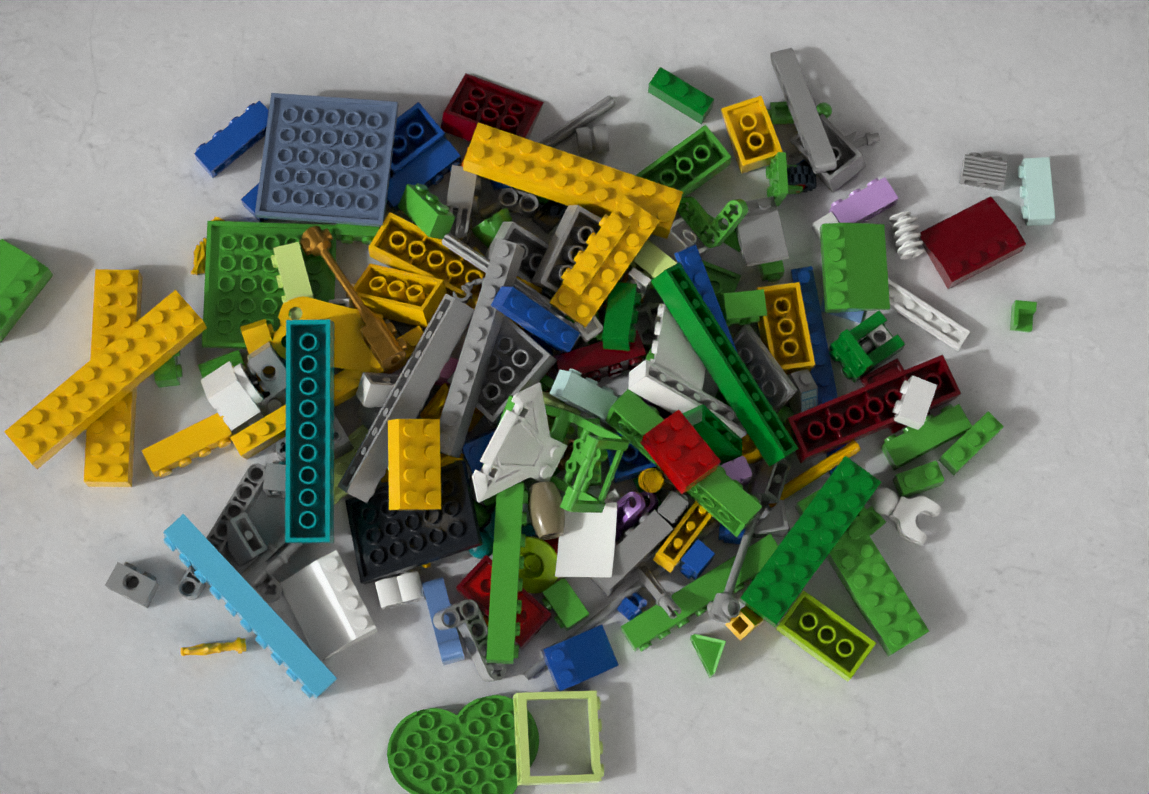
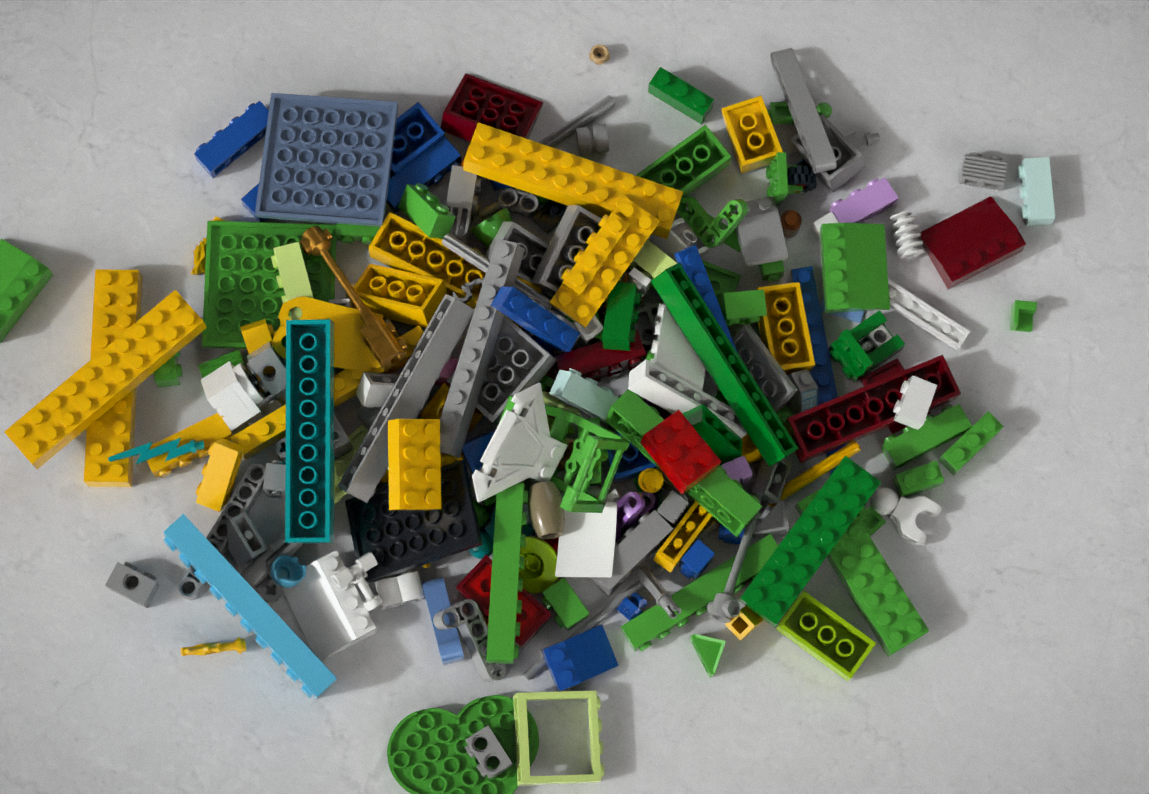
none -> teal piece [108,438,205,465]
none -> yellow brick [196,438,246,512]
none -> medium azure hair [270,555,306,588]
none -> white bar [331,553,383,611]
none -> light grey brick [464,725,513,780]
none -> tan plate [589,44,610,65]
none -> reddish brown brick [780,210,802,238]

